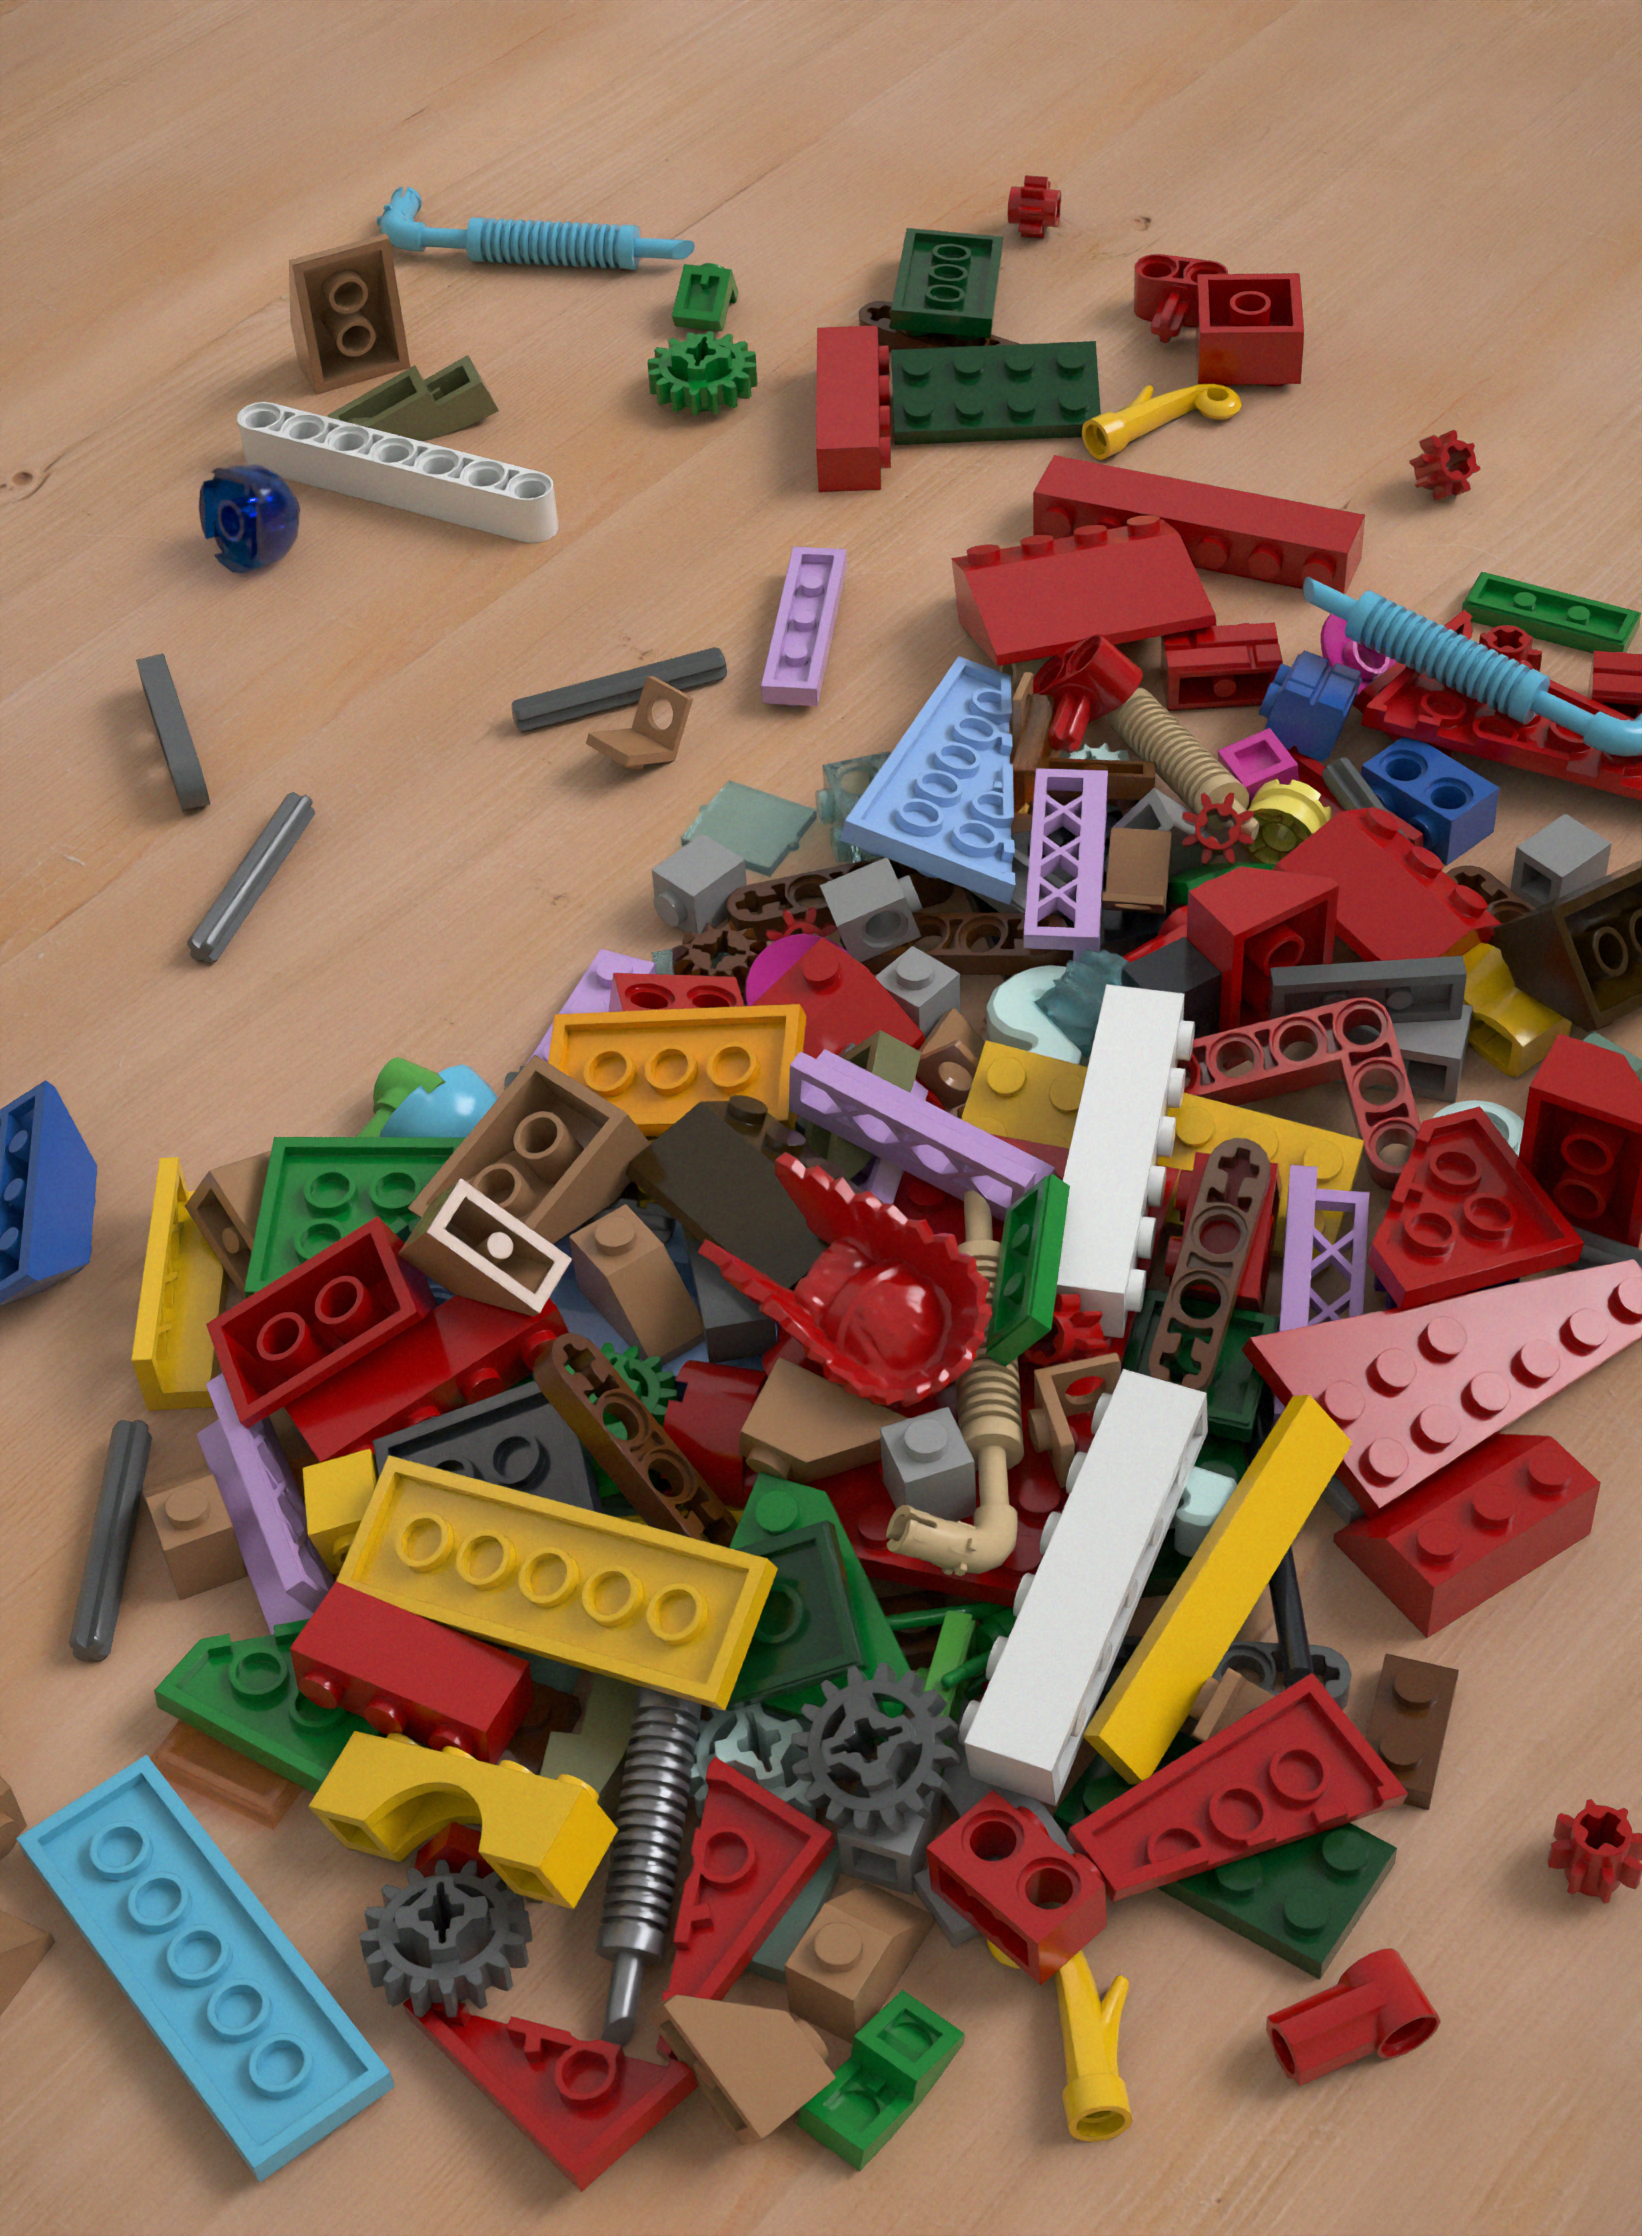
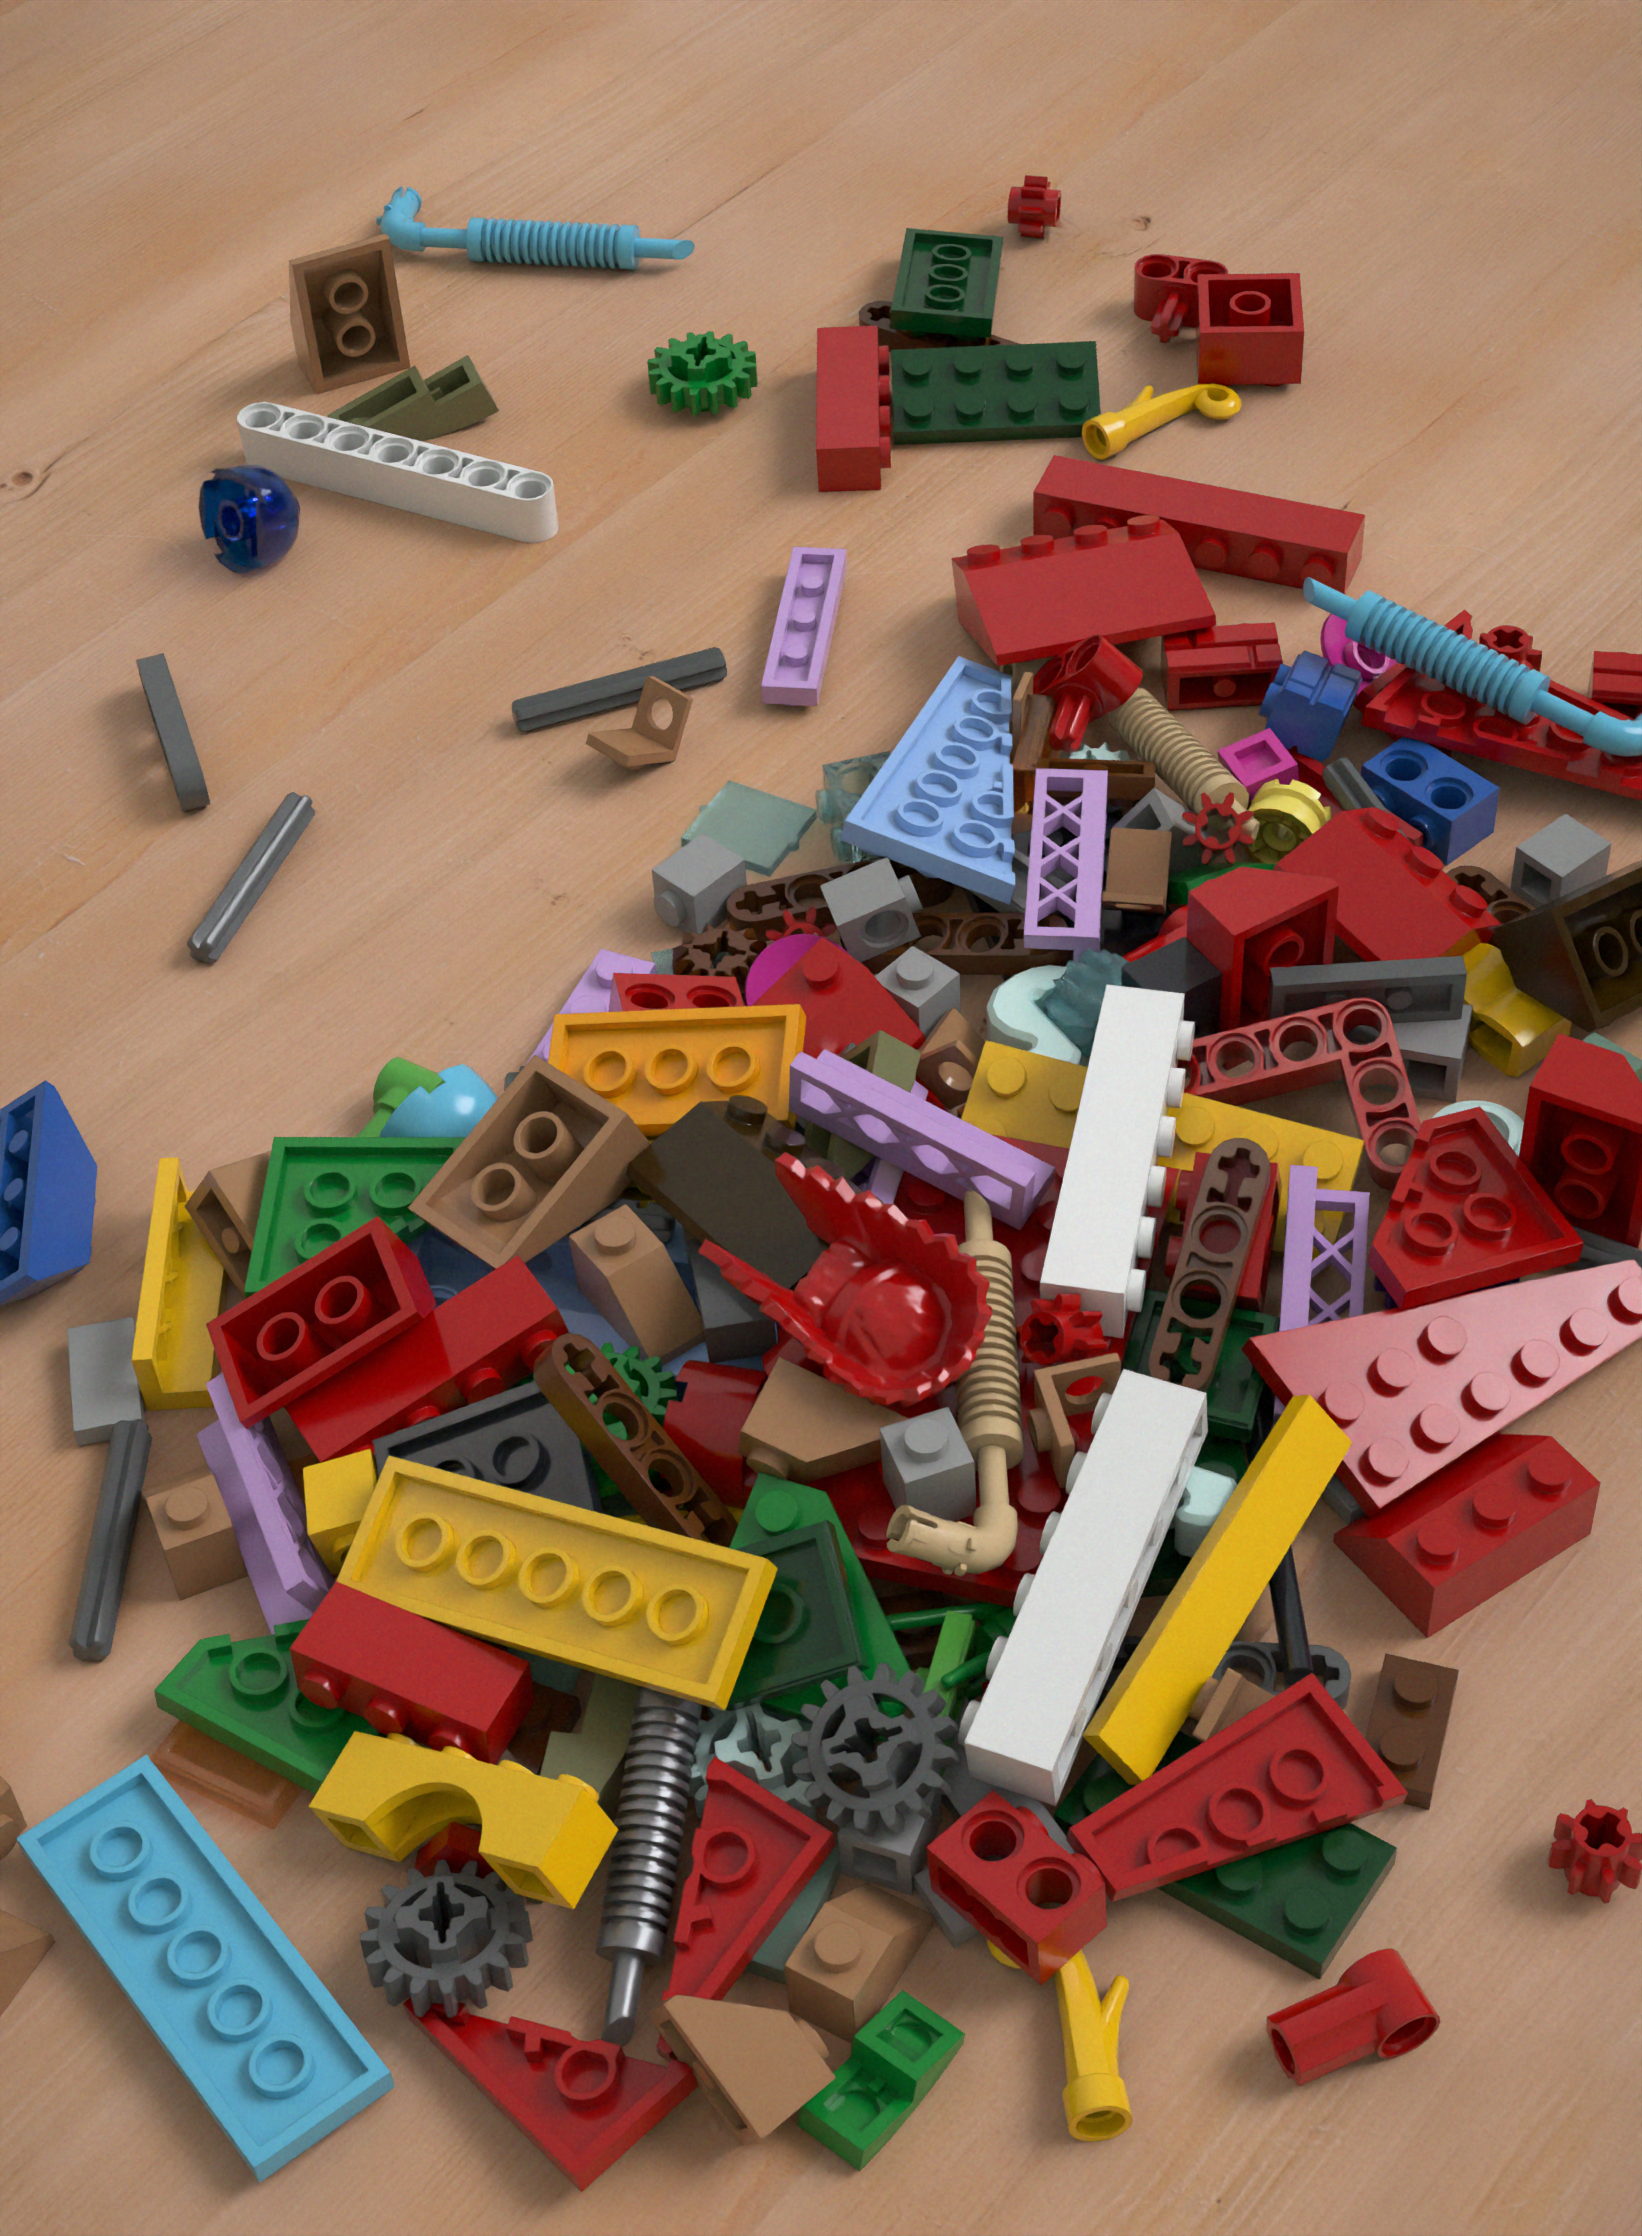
medium nougat slope [398,1178,572,1317] -> none
green bracket [672,263,739,332] -> none
green tile [986,1173,1070,1367] -> none
red gear [1409,430,1481,501] -> none
green tile [1462,572,1641,653] -> none
none -> light grey tile [67,1317,145,1446]

